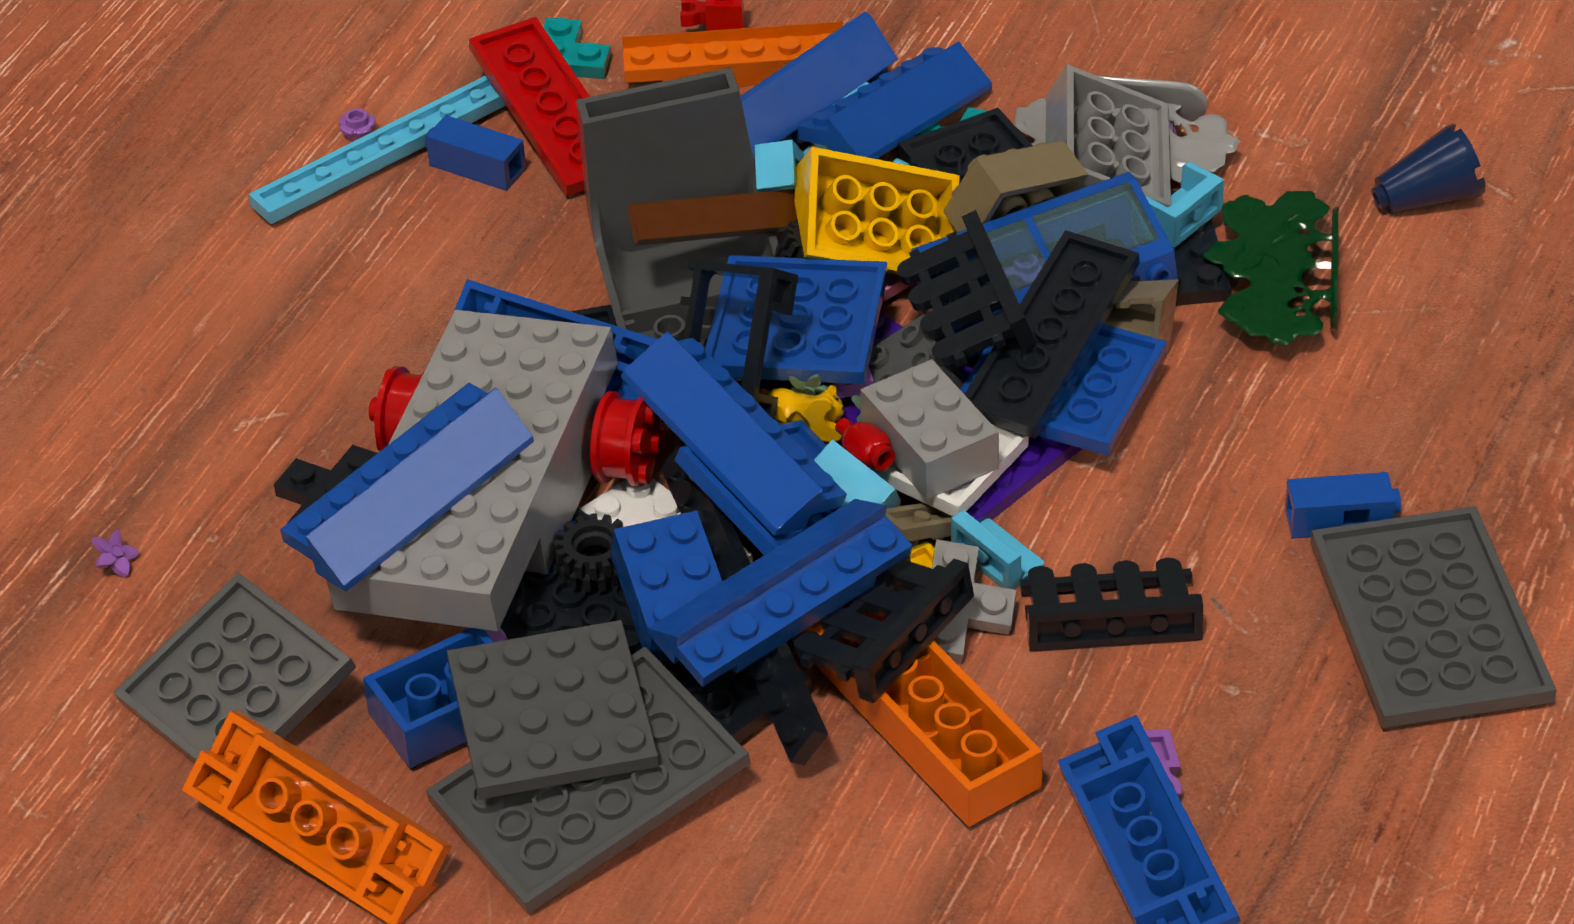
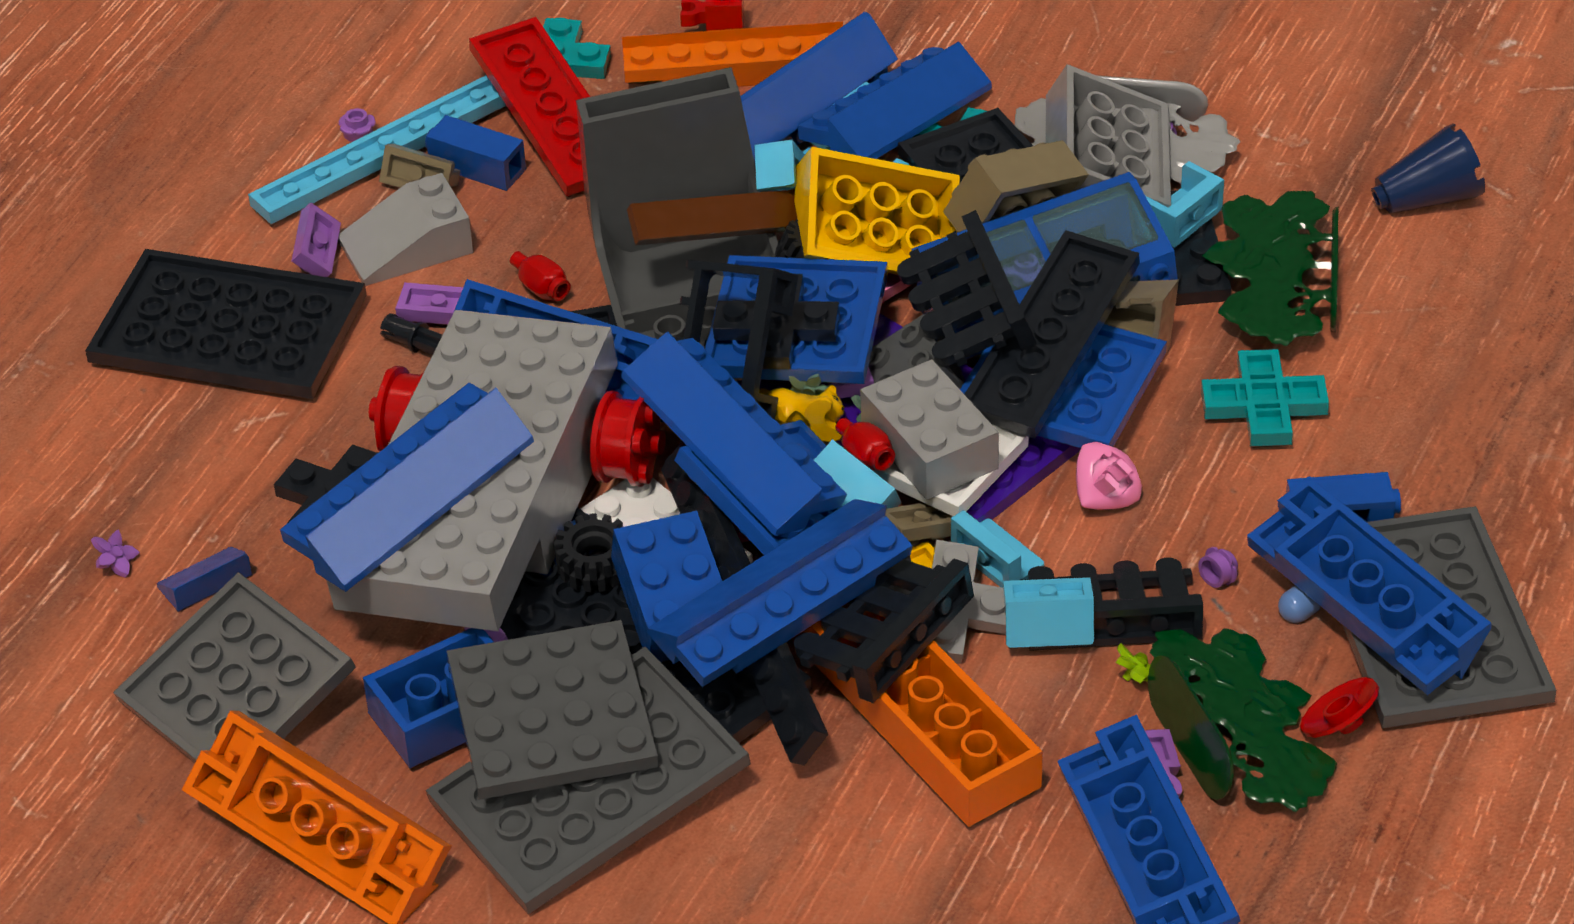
none -> black plate [85,249,367,399]
none -> blue slope [156,547,252,611]
none -> medium lavender plate [291,202,341,277]
none -> light grey slope [338,173,473,286]
none -> dark tan plate [379,143,461,188]
none -> black axle [380,313,442,355]
none -> medium lavender plate [395,282,463,325]
none -> red plant [510,251,571,301]
none -> black plate [713,274,840,369]
none -> medium azure panel [1003,577,1094,648]
none -> bright pink piece [1076,442,1142,510]
none -> lime plant [1116,643,1150,684]
none -> dark green plant [1148,628,1337,812]
none -> medium lavender plate [1198,547,1238,588]
none -> teal plate [1201,349,1329,446]
none -> blue slope [1247,476,1491,695]
none -> medium blue cylinder [1278,585,1321,623]
none -> red dish [1300,677,1379,738]

